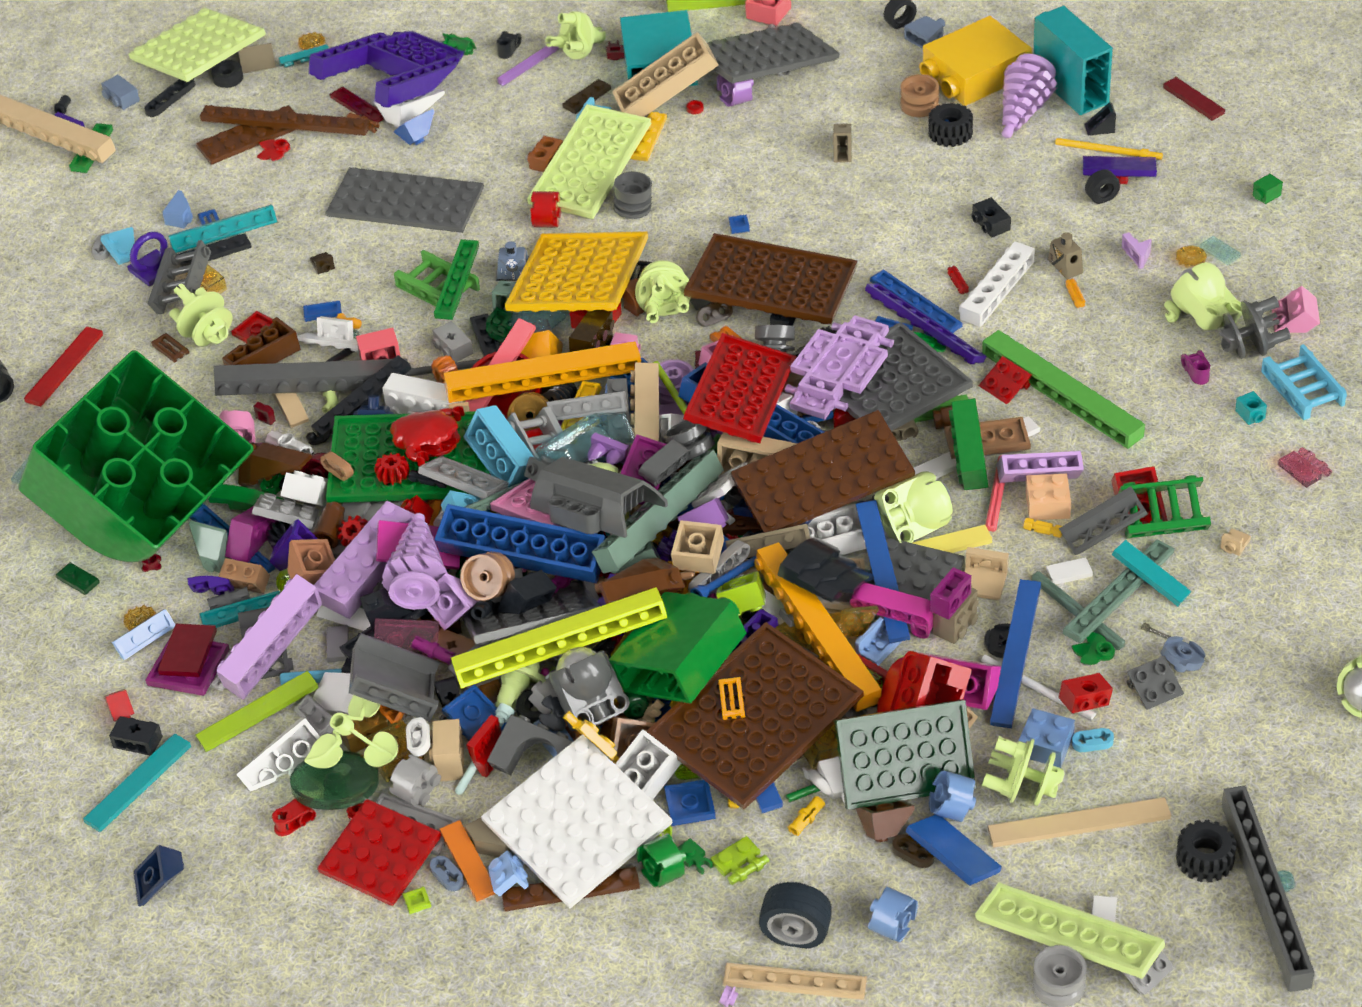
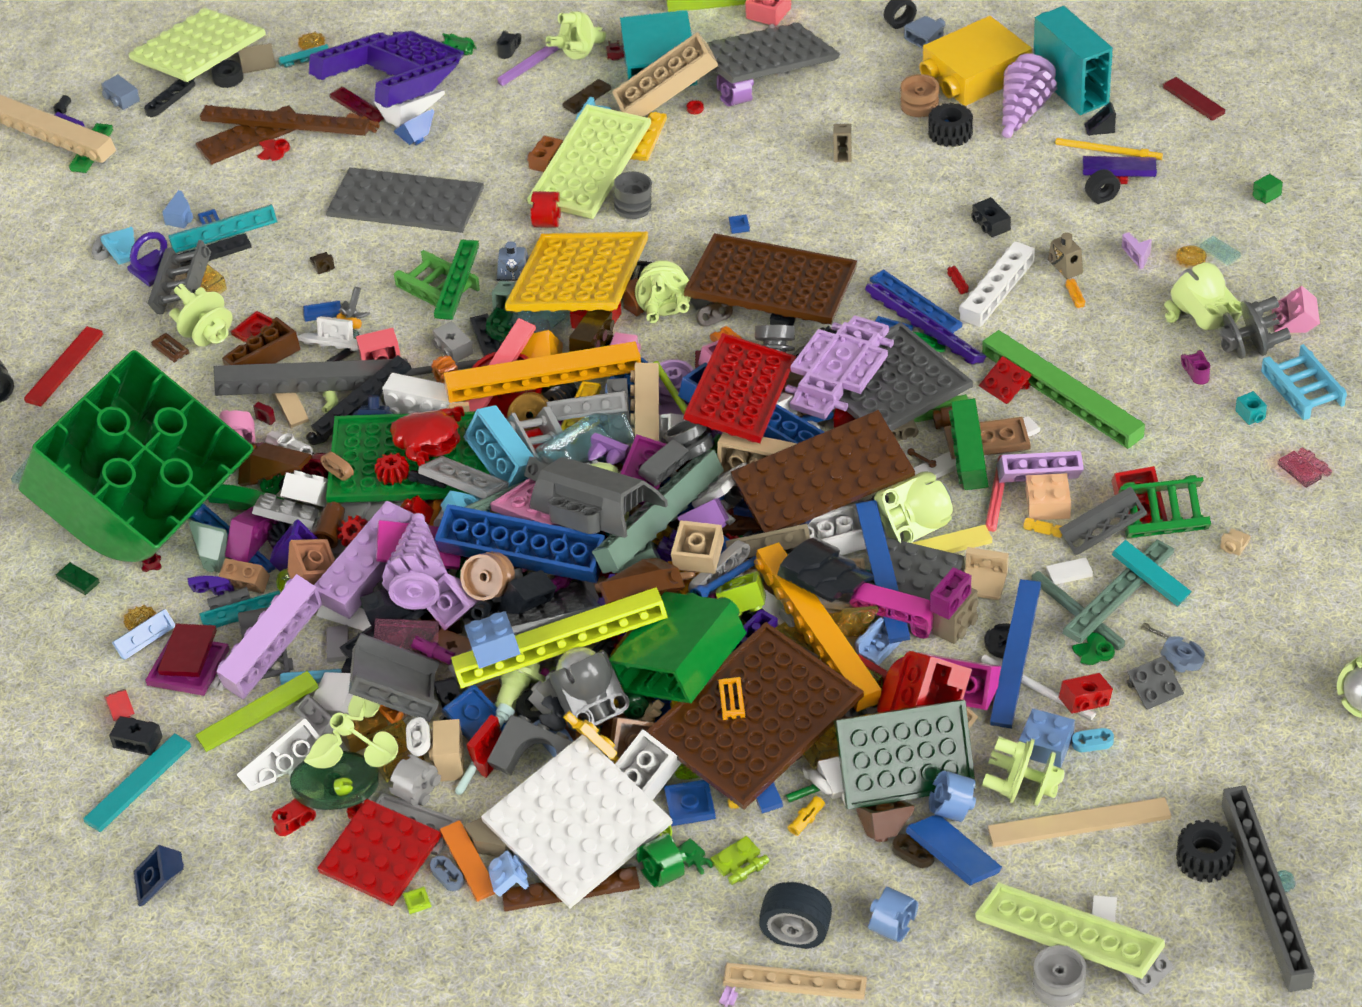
none -> lime hinge [334,778,353,796]
none -> dark grey plant [339,286,370,318]
none -> medium blue brick [464,611,521,669]
none -> reddish brown hinge [907,448,937,468]

